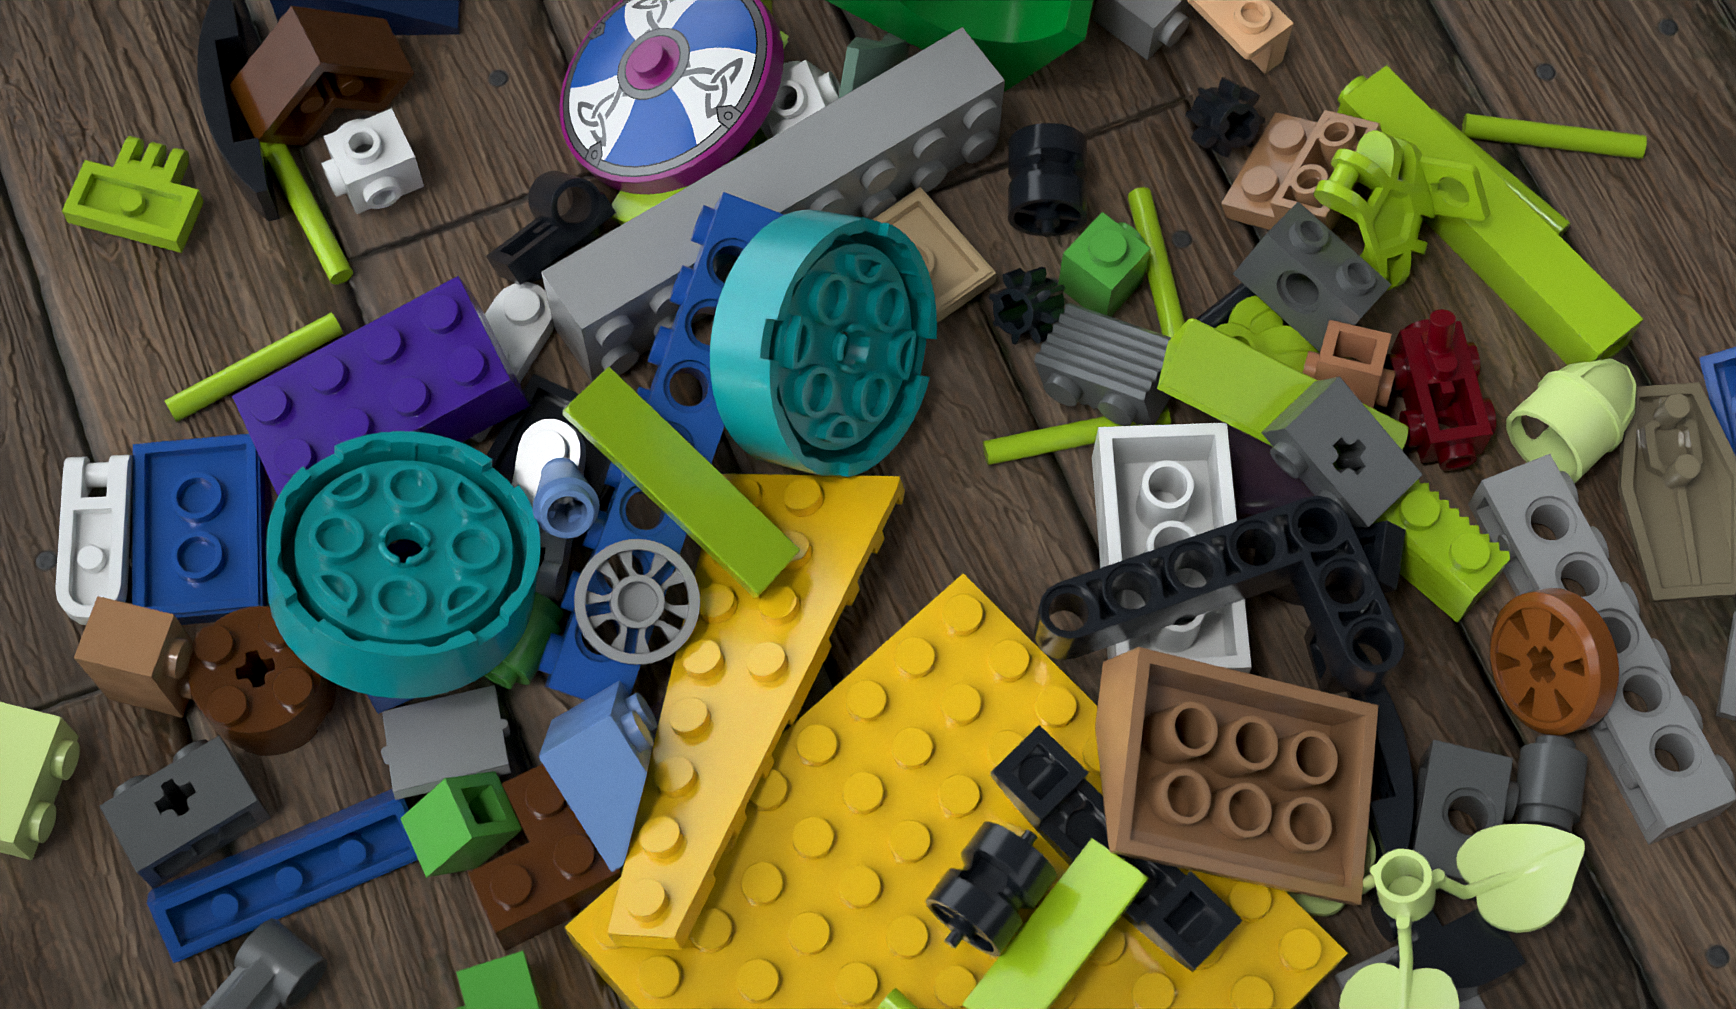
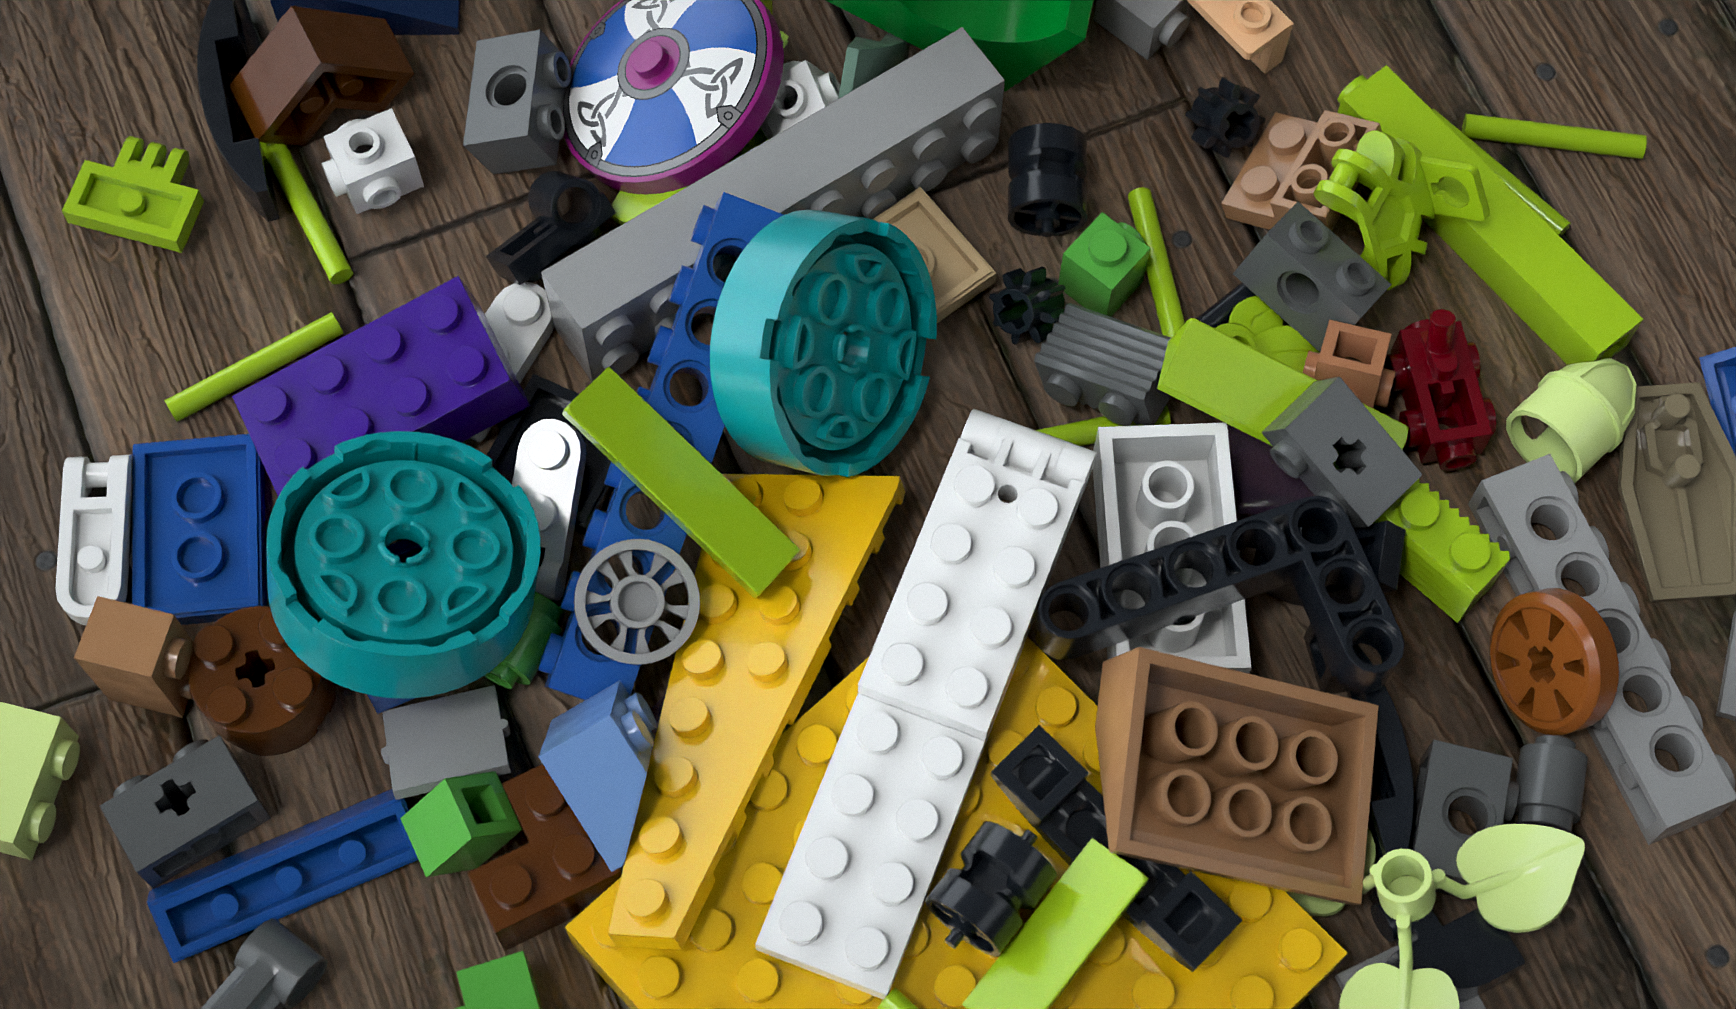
medium blue cone [533,457,599,538] -> none
none -> dark grey brick [463,30,571,174]
none -> white hinge [755,408,1097,1000]

